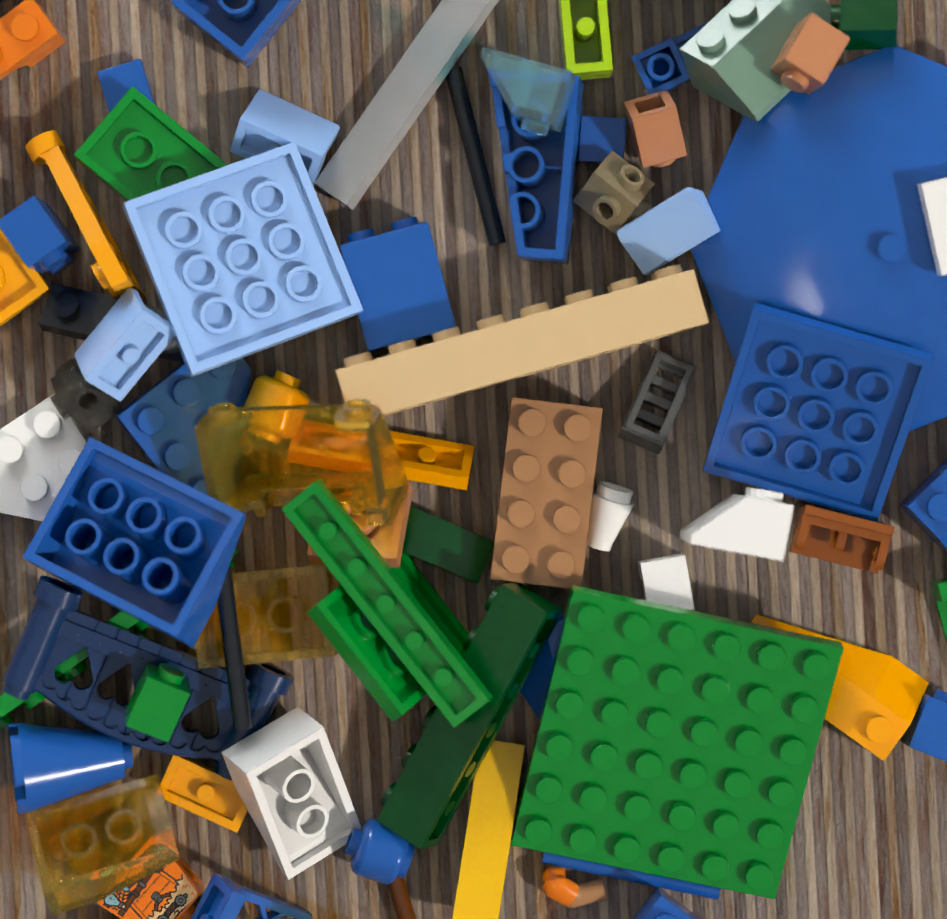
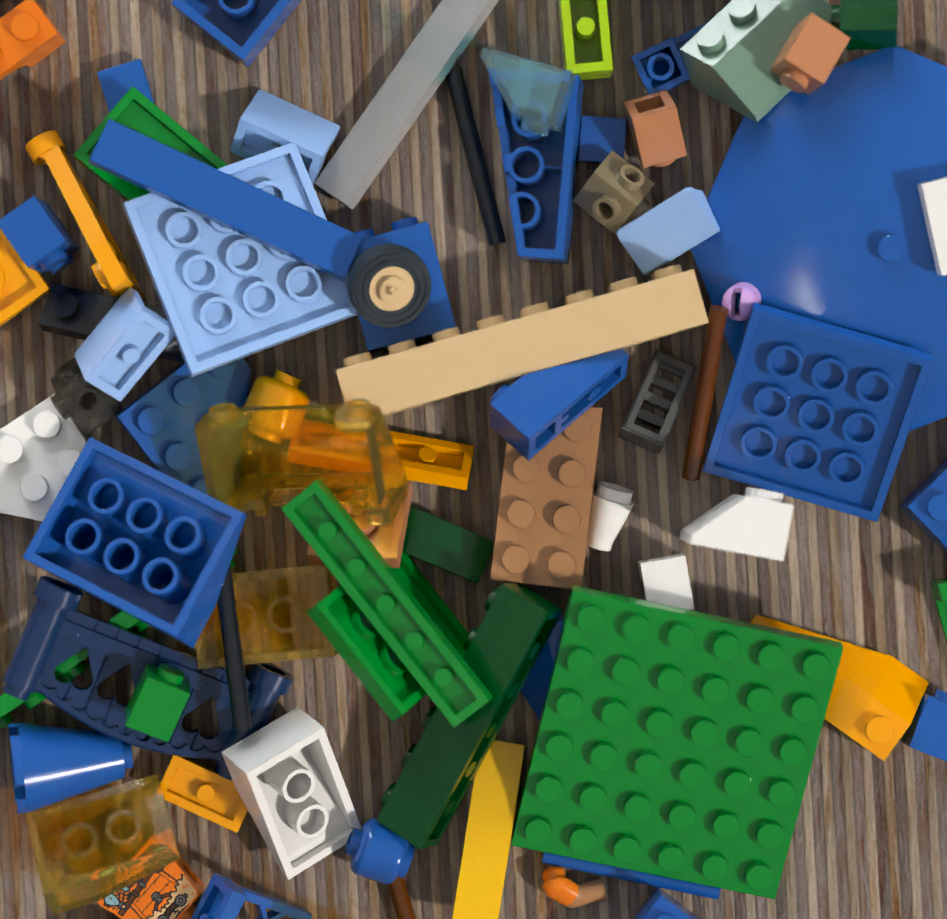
dark orange hinge [789,504,895,574] -> none
none -> blue tile [89,119,363,281]
none -> black wheel [347,244,431,328]
none -> blue slope [489,348,629,461]
none -> reddish brown bar [682,305,728,481]
none -> lavender hinge [722,282,762,321]

